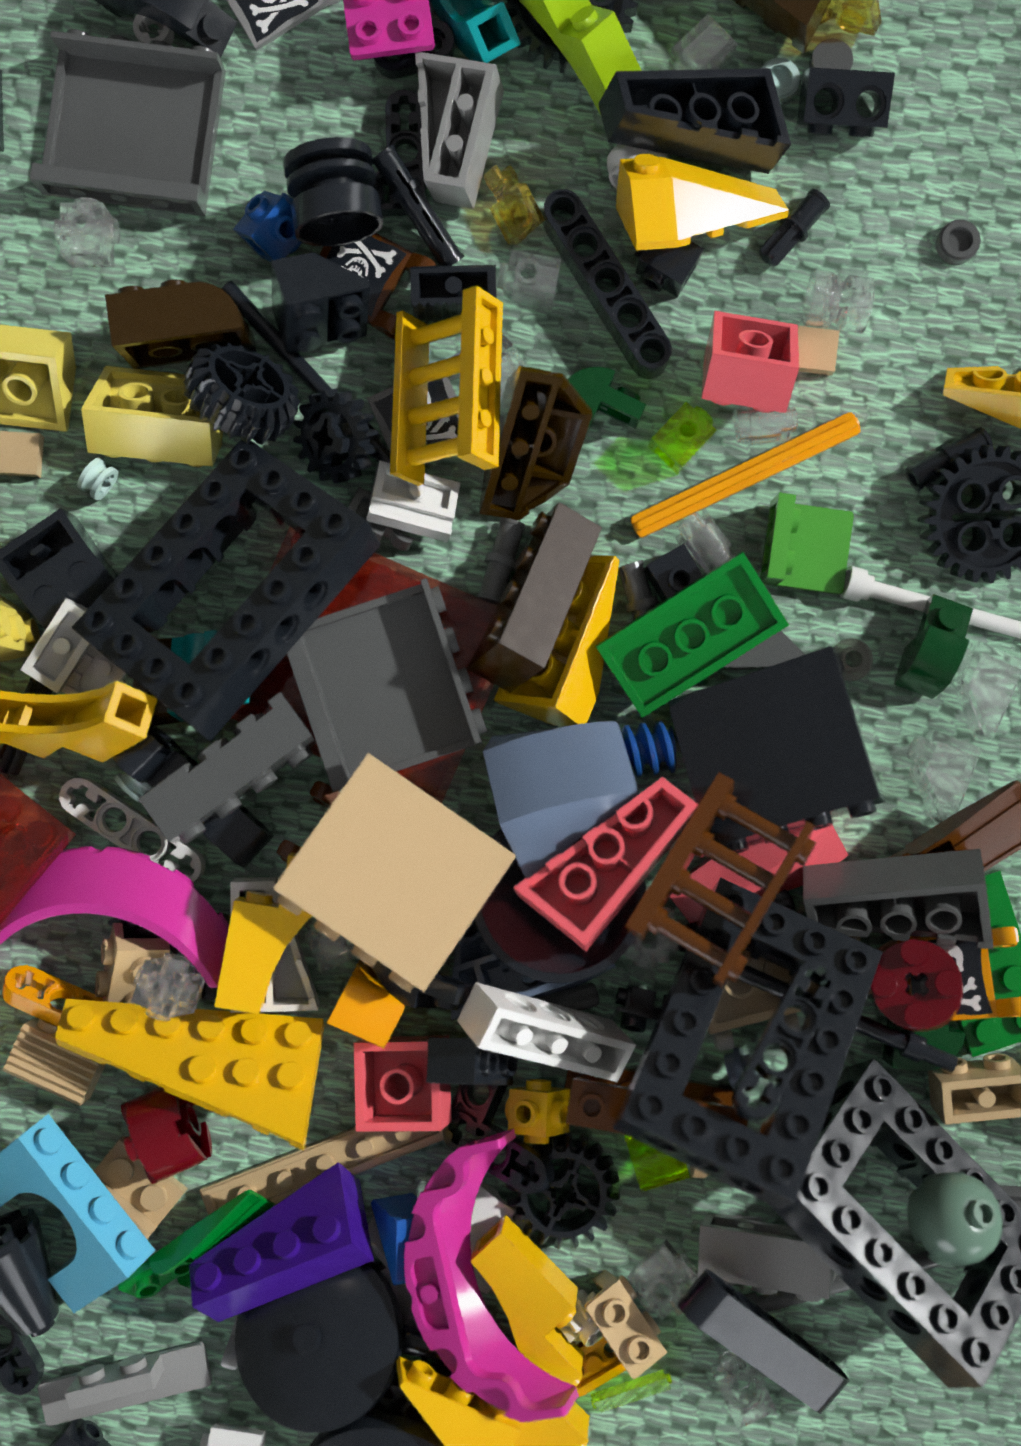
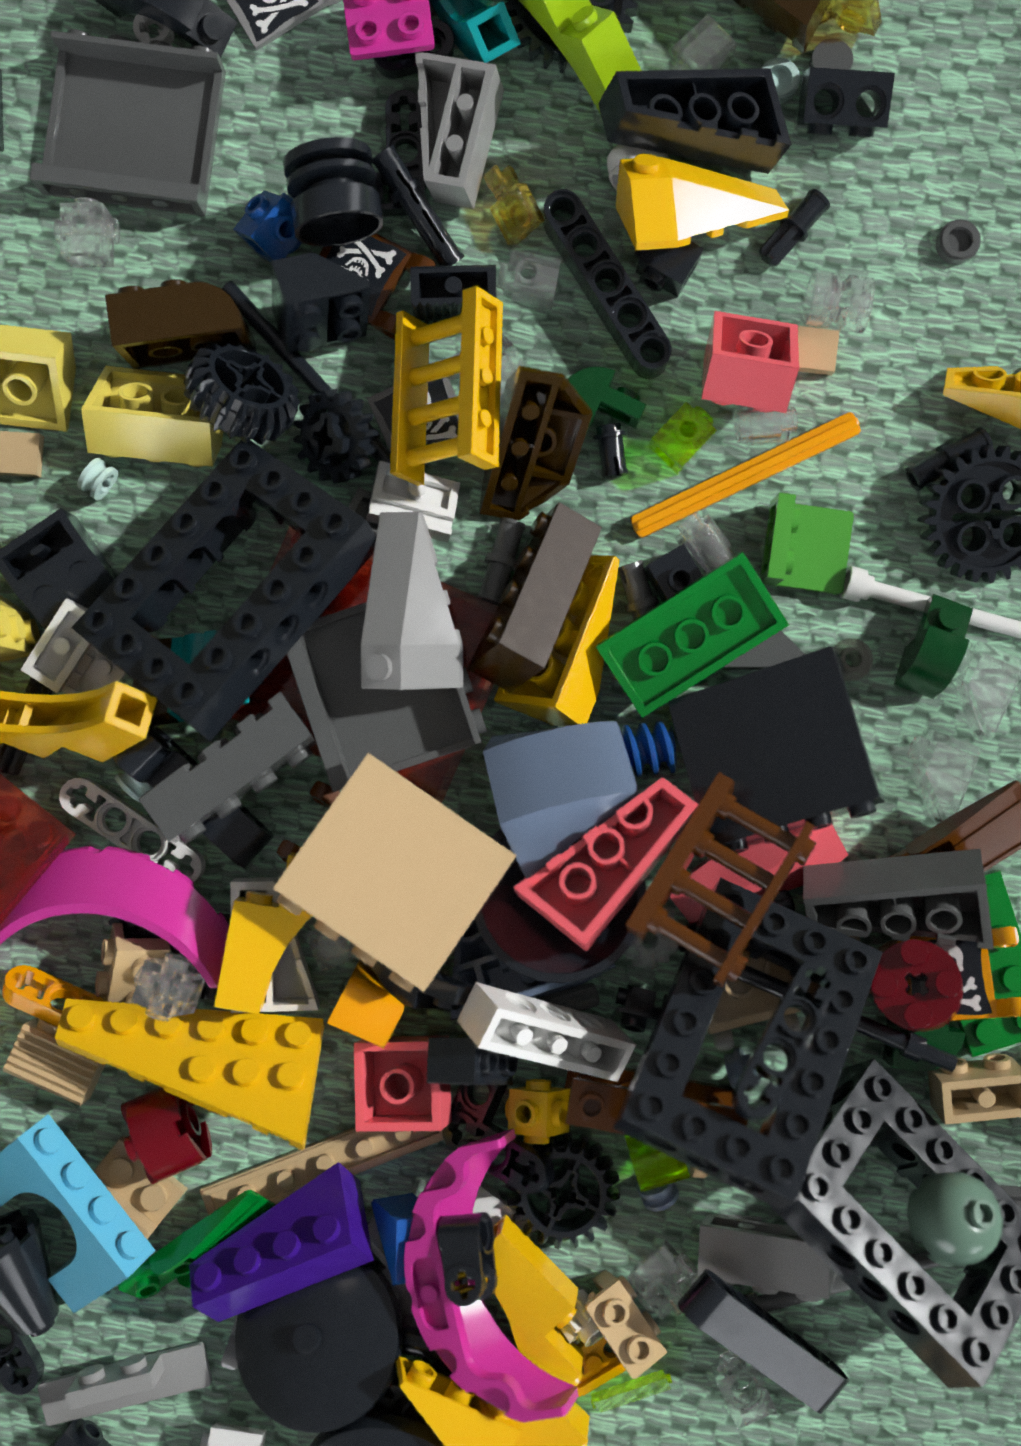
none -> light grey wedge [361,512,463,690]
none -> black piece [438,1212,498,1307]
none -> black pin [593,423,629,478]
none -> sand blue bush [636,1168,679,1212]

